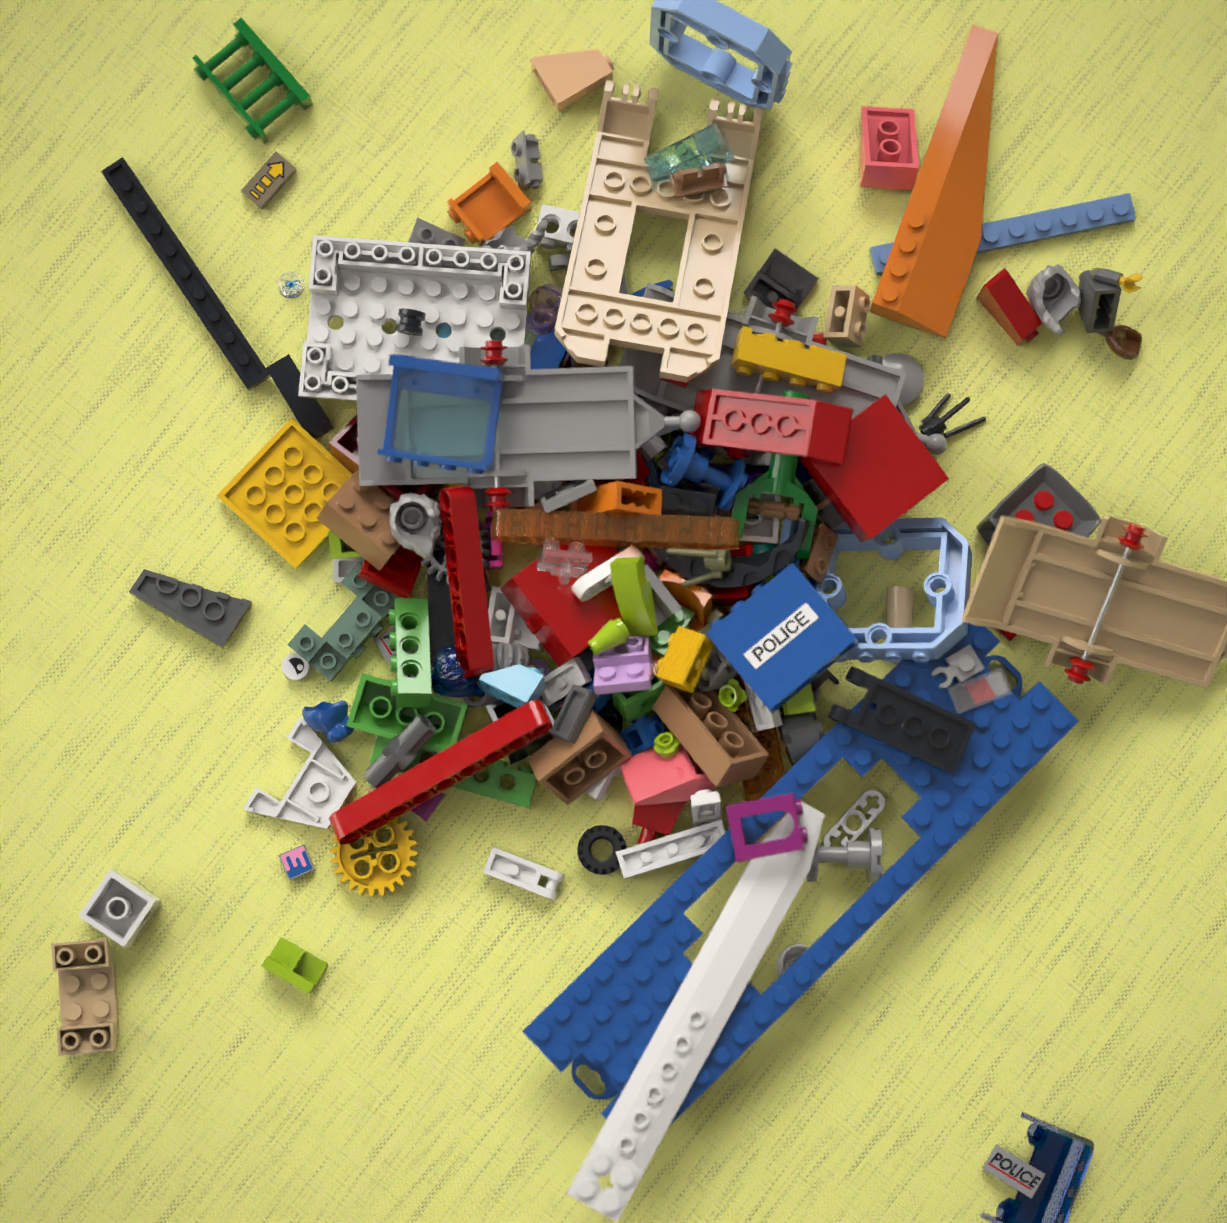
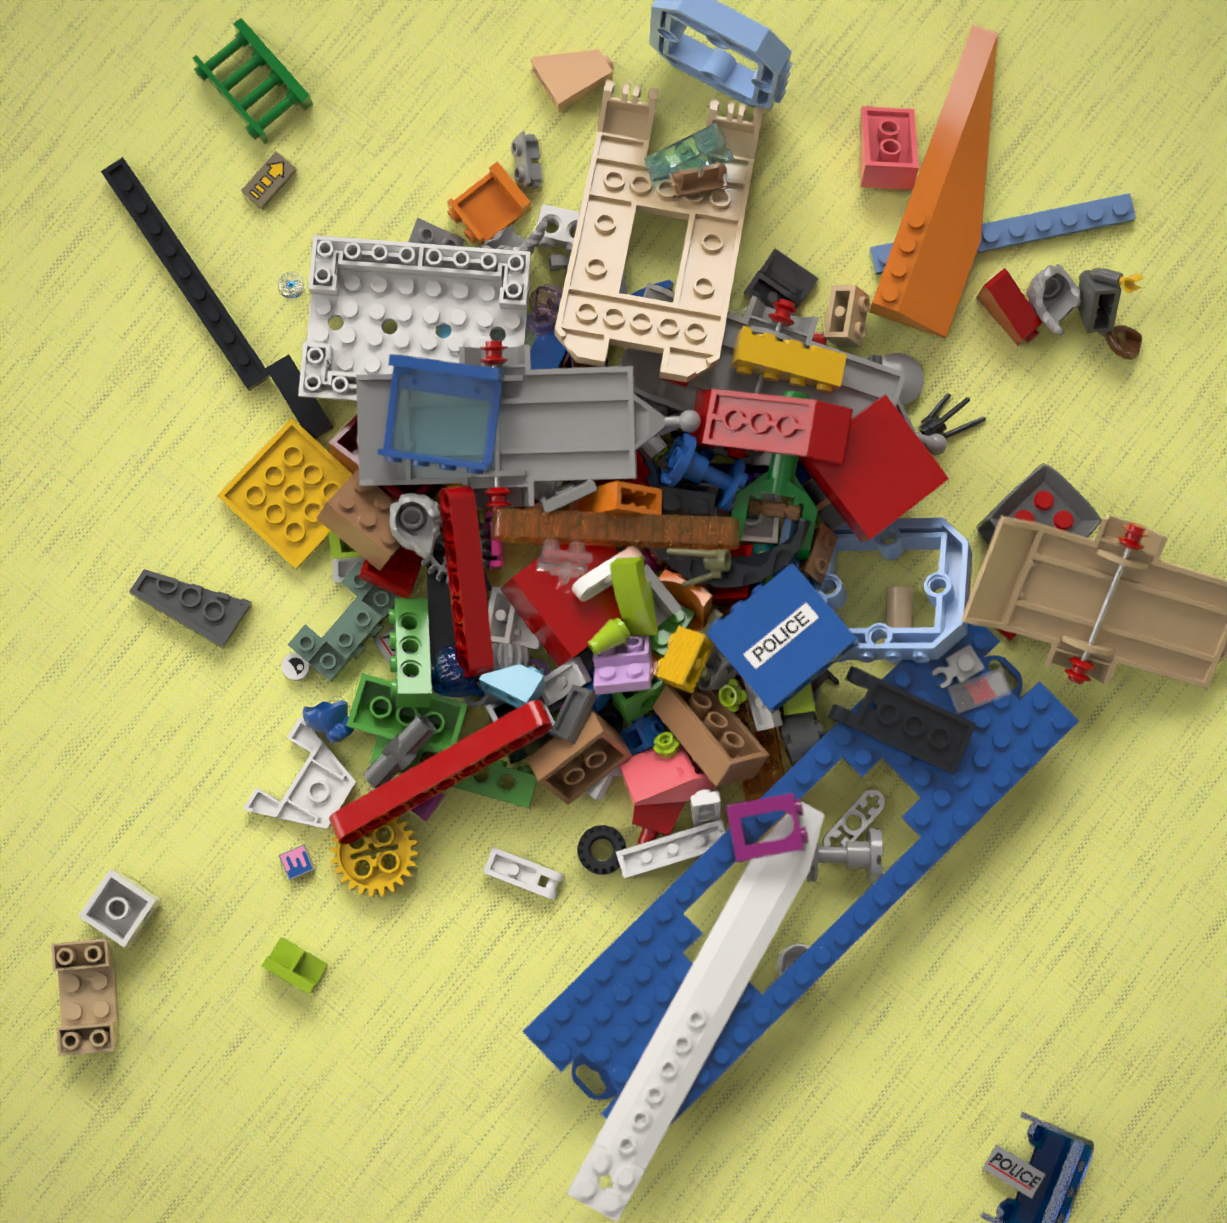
black wheel [395,308,426,336] -> none

